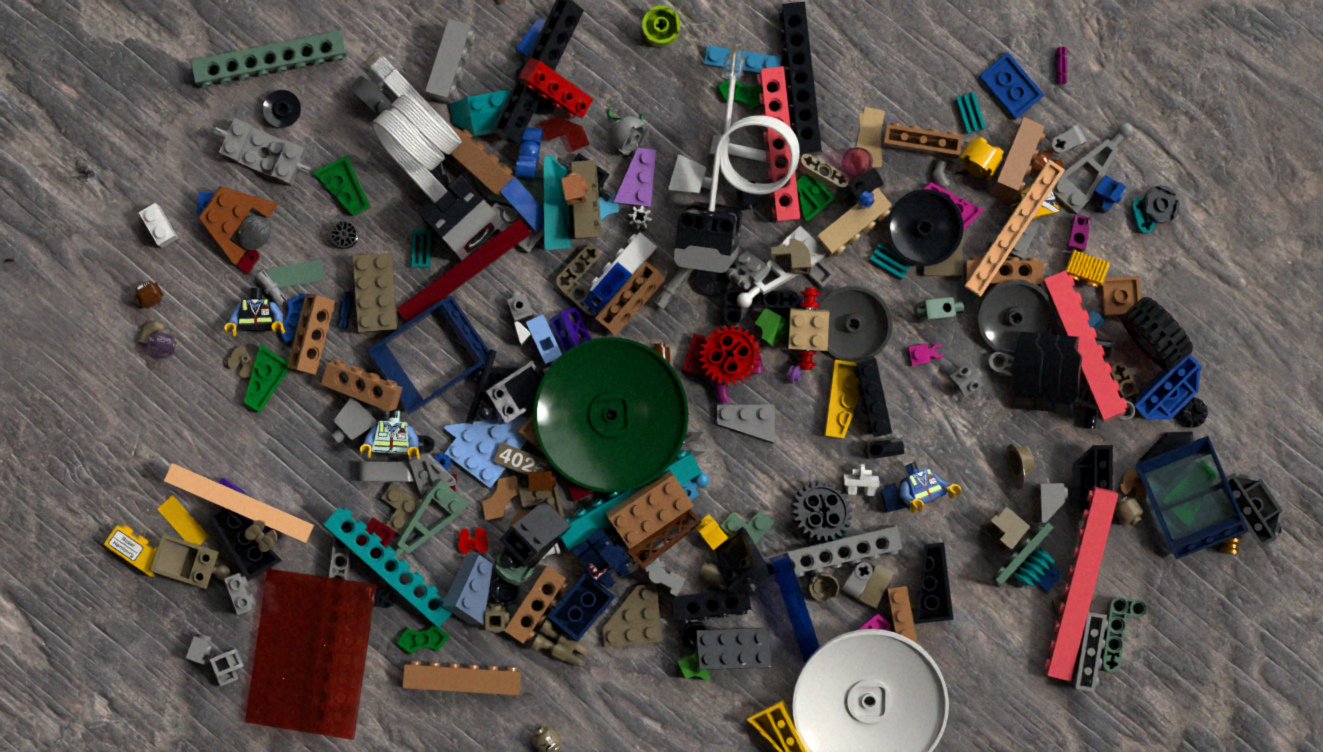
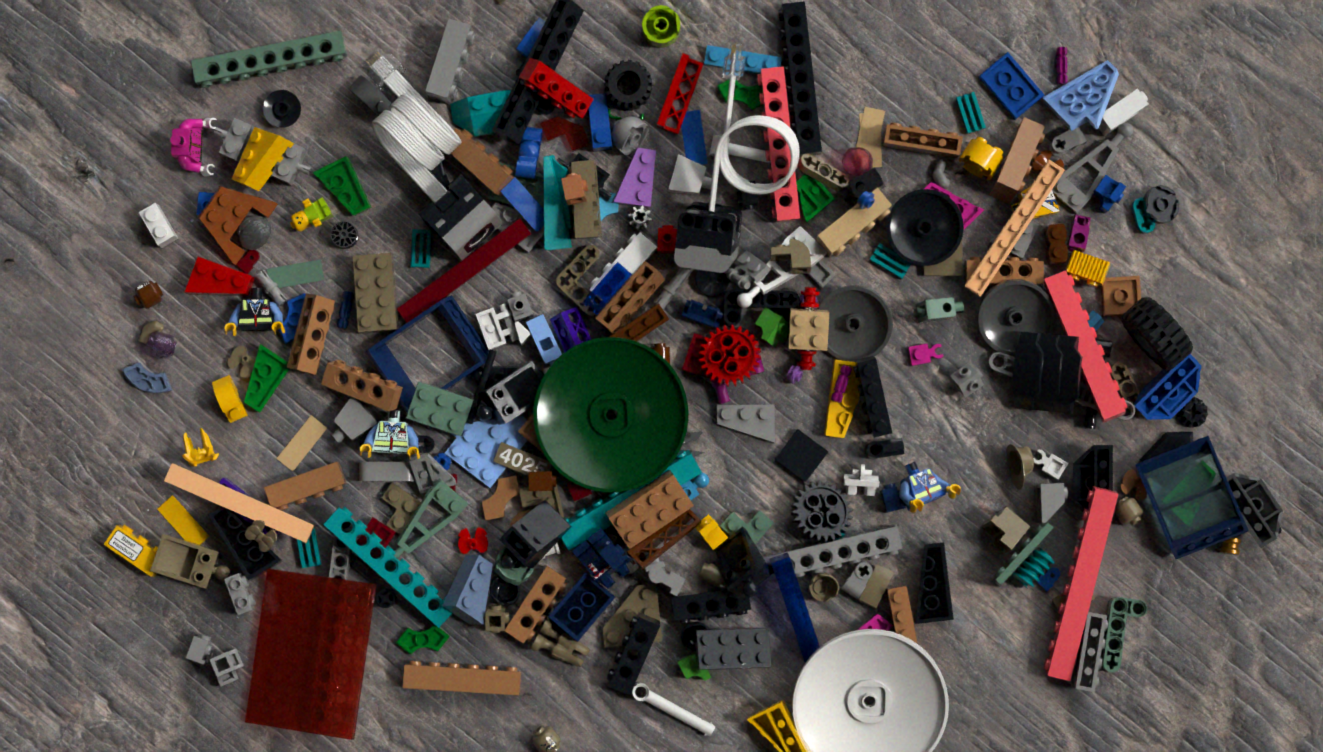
none -> sand blue tile [122,362,173,393]
none -> dark pink torso [170,118,217,177]
none -> yellow piece [182,428,219,467]
none -> red wedge [185,257,255,296]
none -> yellow brick [212,375,248,423]
none -> yellow wedge [232,127,294,191]
none -> medium nougat brick [264,462,347,511]
none -> tan sticker [276,415,327,471]
none -> piece [290,197,334,232]
none -> teal tile [297,527,322,568]
none -> sand green plate [406,381,473,436]
none -> white plate [476,303,519,350]
none -> blue slope [589,93,612,152]
none -> black tyre [604,60,652,111]
none -> black brick [606,612,660,695]
none -> reddish brown fence [609,303,669,341]
none -> white piece [631,682,715,736]
none -> red fence [657,53,704,135]
none -> red brick [657,225,677,254]
none -> blue sticker [679,110,708,165]
none -> dark blue hinge [682,299,723,328]
none -> black tile [775,429,829,482]
none -> magenta axle [831,365,852,403]
none -> white plate [1033,449,1068,481]
none -> light blue wing [1043,60,1119,131]
none -> reddish brown brick [1044,224,1068,265]
none -> white window [1099,88,1148,136]

